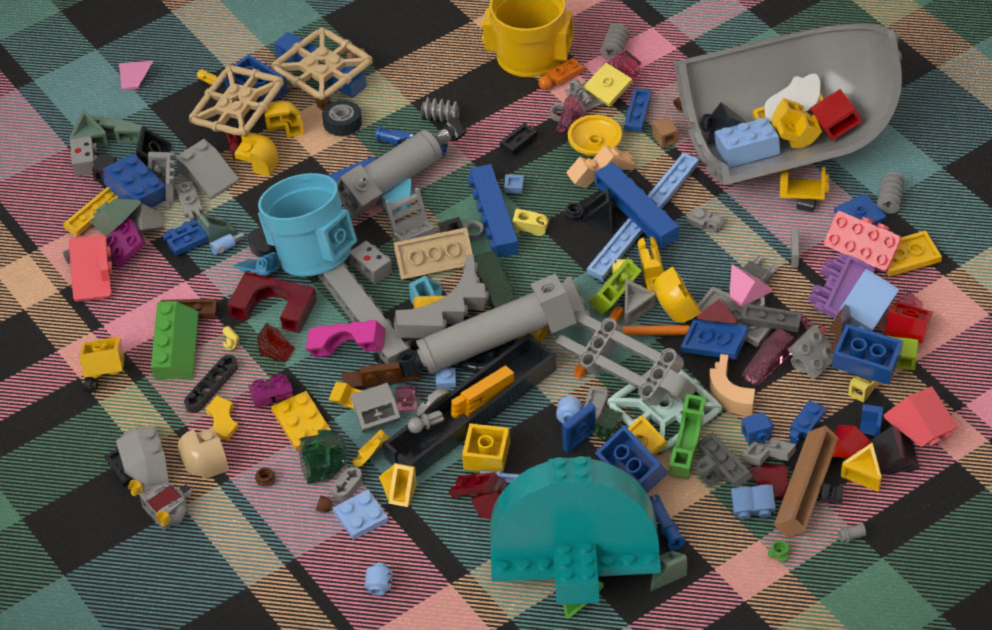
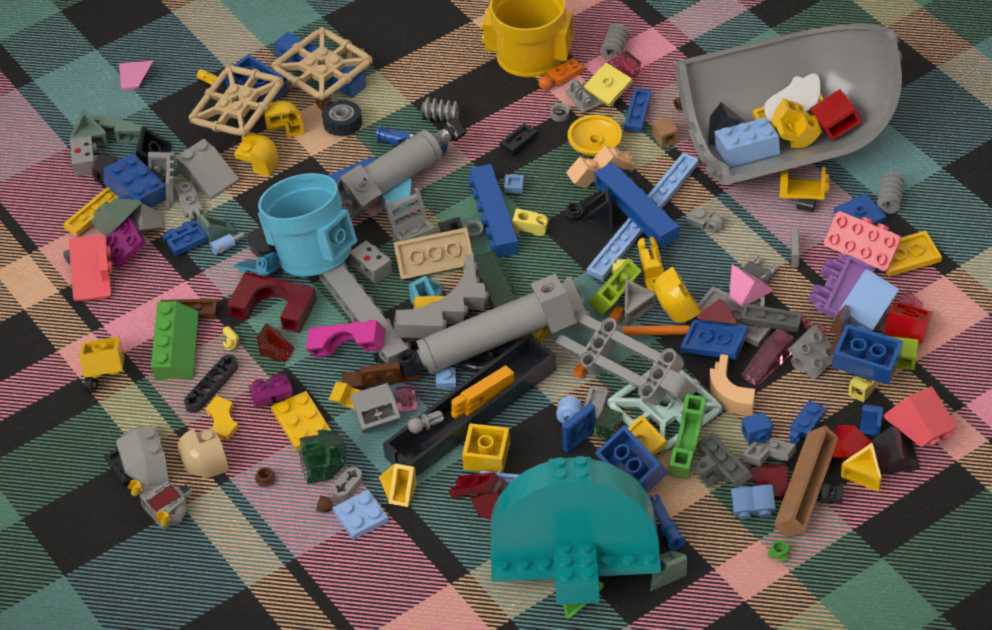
dark red axle [225,133,241,161] -> none
yellow slope [352,429,389,467] -> none
light blue head [364,563,393,595] -> none
light grey tile [417,388,450,416] -> none
clear pink slope [556,94,586,133] -> none
black plate [699,113,716,132] -> none
light grey pin [838,523,866,543] -> none

